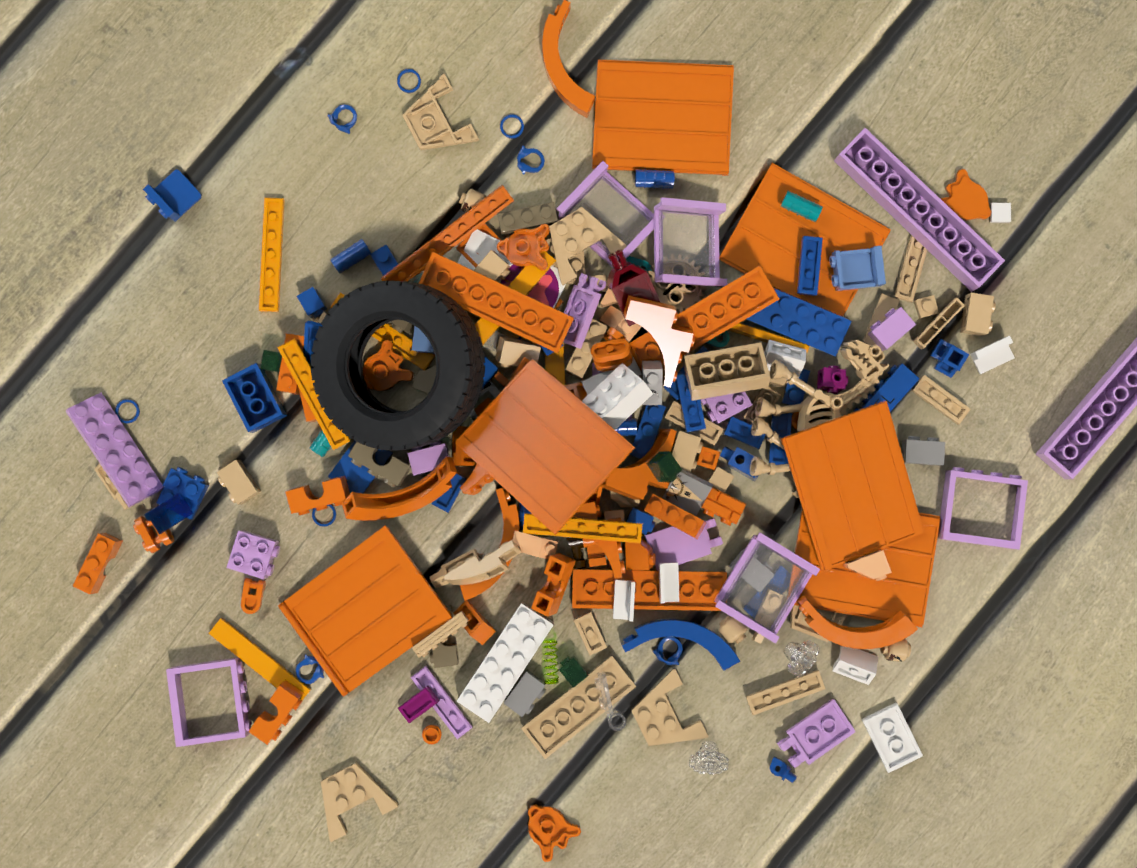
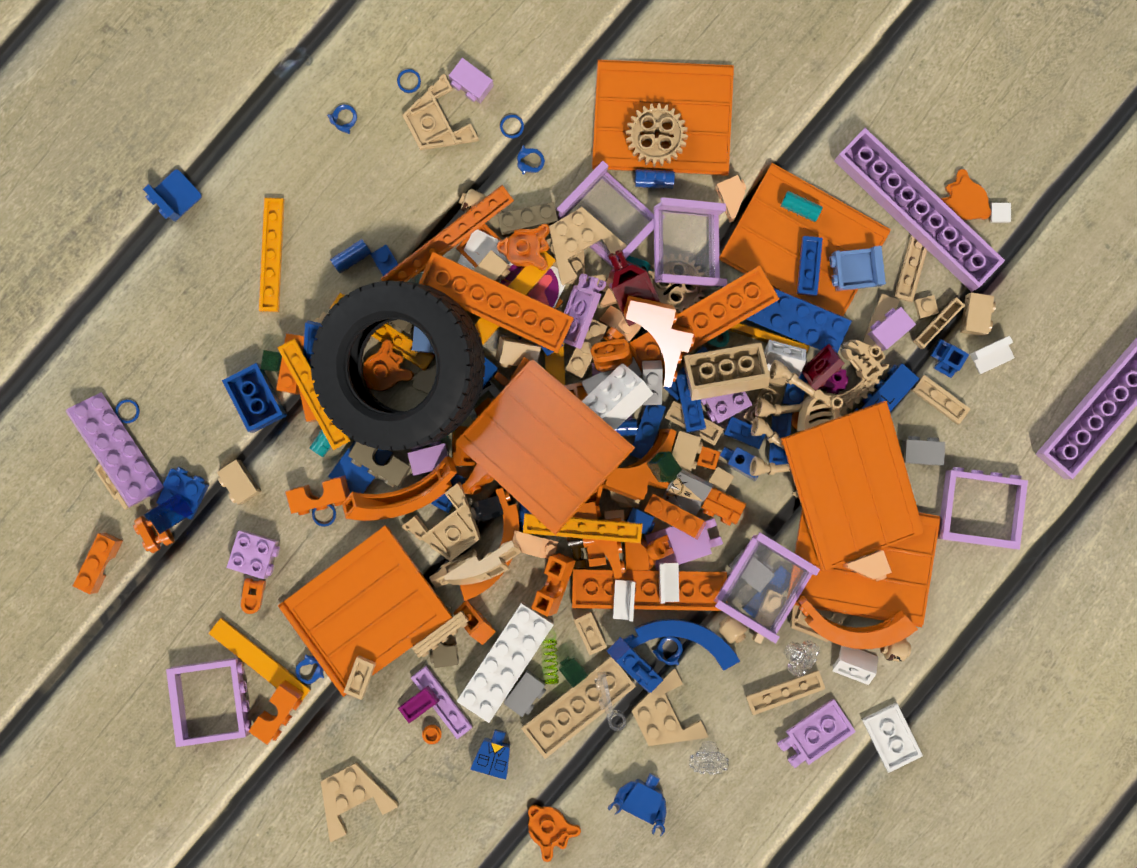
blue brick [297,287,328,319] -> none
orange arch [542,0,595,118] -> none
blue piece [770,757,798,783] -> none
none -> tan plate [344,656,376,700]
none -> tan wing [402,482,481,561]
none -> lavender brick [449,58,494,104]
none -> blue torso [470,729,510,780]
none -> black brick [471,496,504,521]
none -> blue piece [607,637,663,693]
none -> blue torso [608,773,667,837]
none -> tan gear [626,103,688,167]
none -> orange plate [647,535,674,560]
none -> light nougat slope [715,175,746,222]
none -> dark red plate [802,344,845,391]

